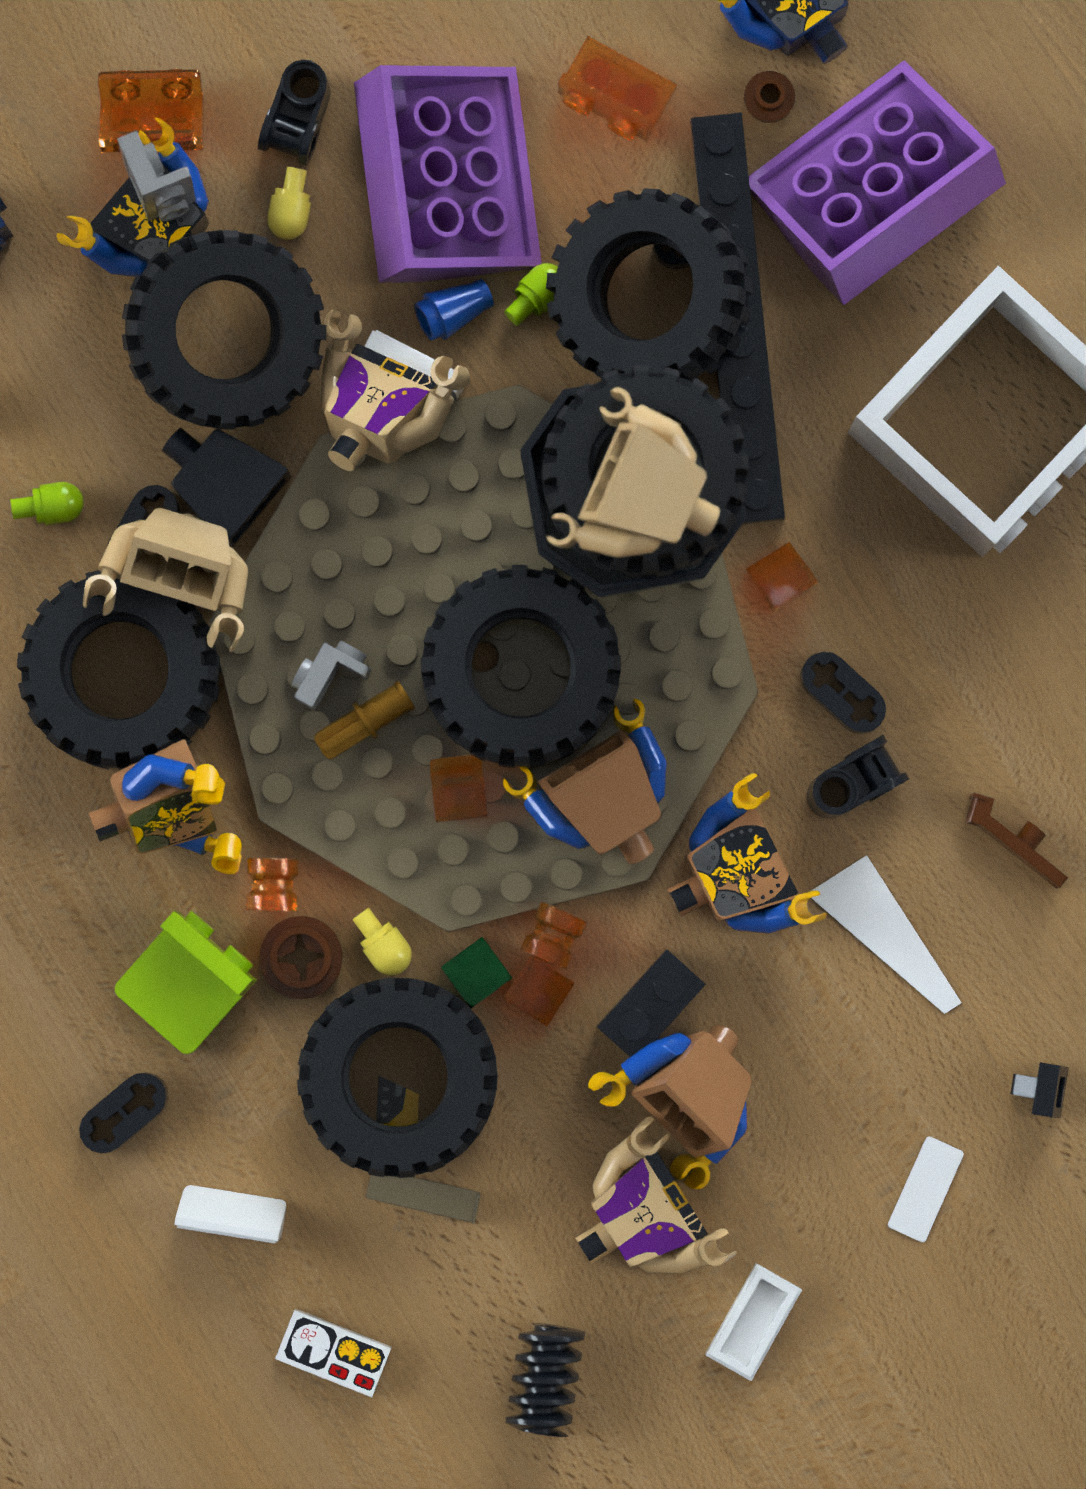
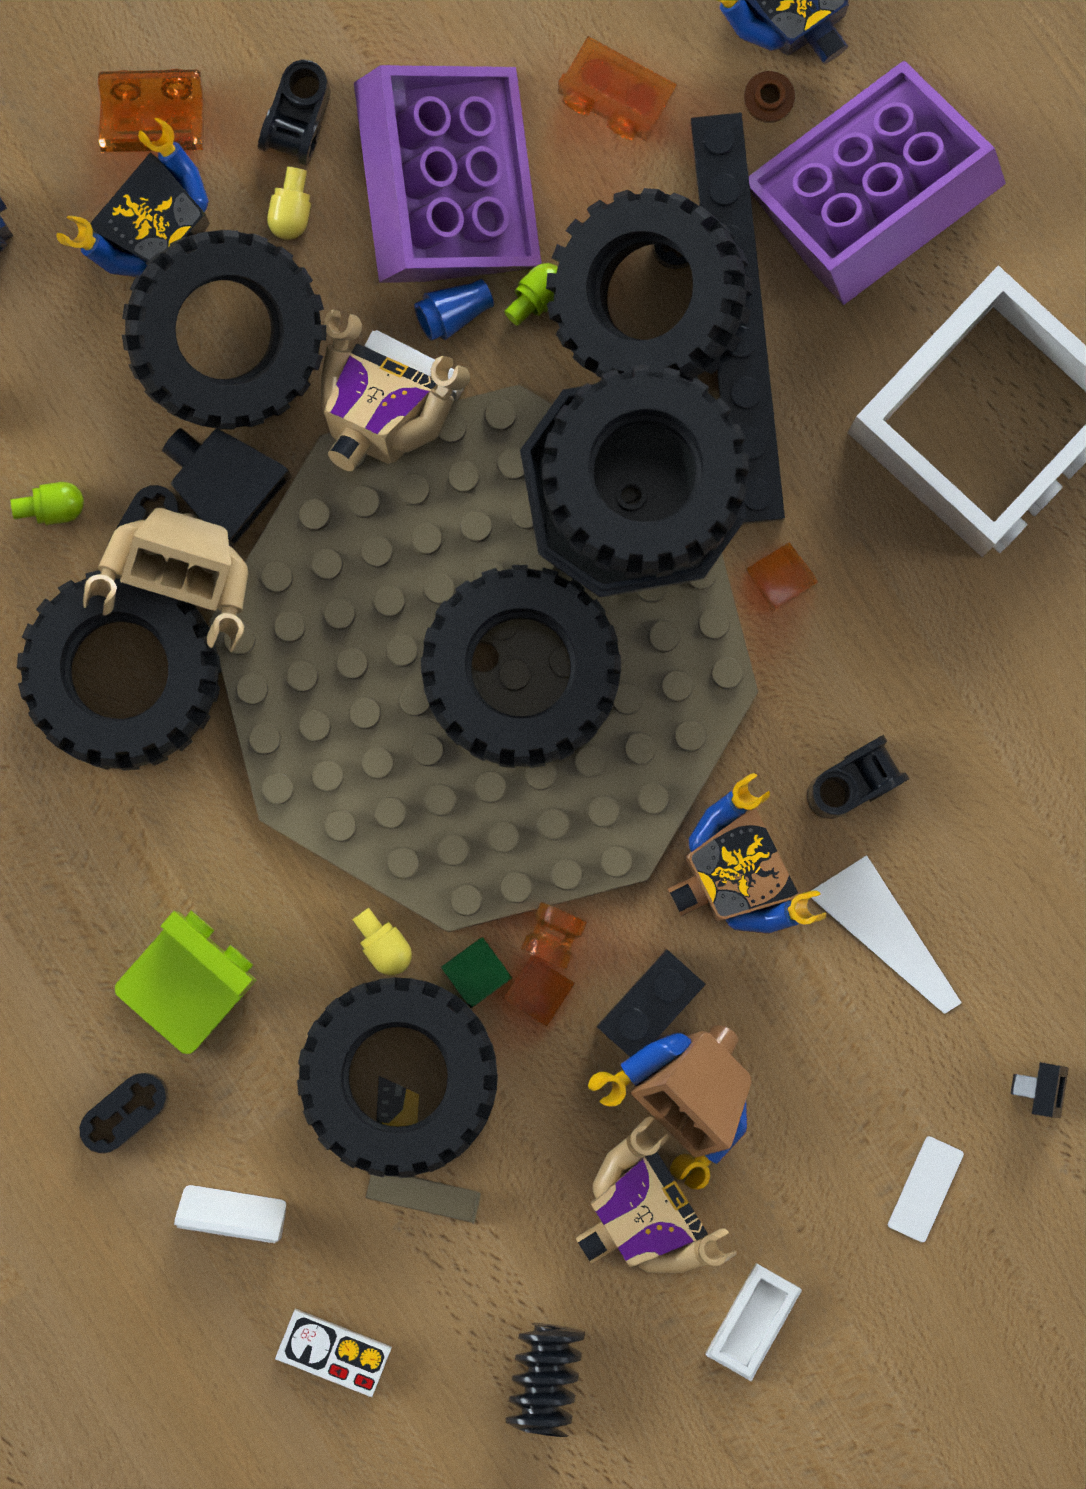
torso [88,739,242,874] -> none
light grey bracket [117,130,196,221] -> none
clear orange wheel [246,858,299,912] -> none
reddish brown gear [260,916,343,999] -> none
light grey bracket [291,641,372,711] -> none
pearl gold axle [314,681,415,759] -> none
clear orange slope [430,755,488,822] -> none
medium nougat torso [503,698,667,864] -> none
tan torso [547,388,720,558] -> none
black beam [800,652,886,734] -> none
reddish brown piece [966,793,1068,889] -> none

